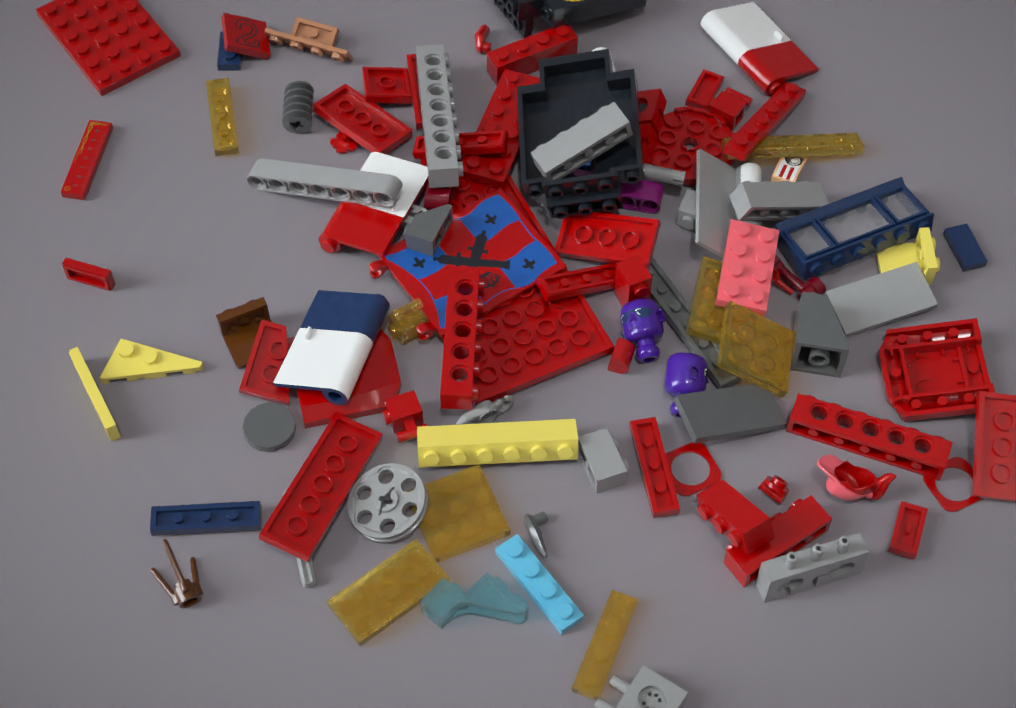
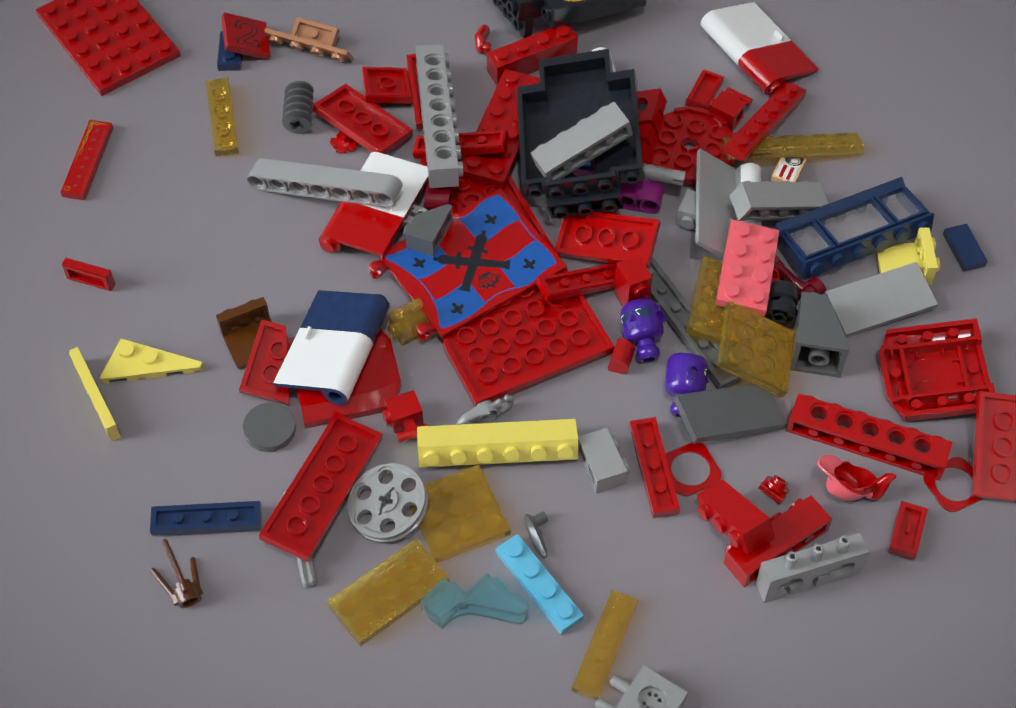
red brick [440,266,485,410] -> none
none -> black wheel [763,280,800,328]

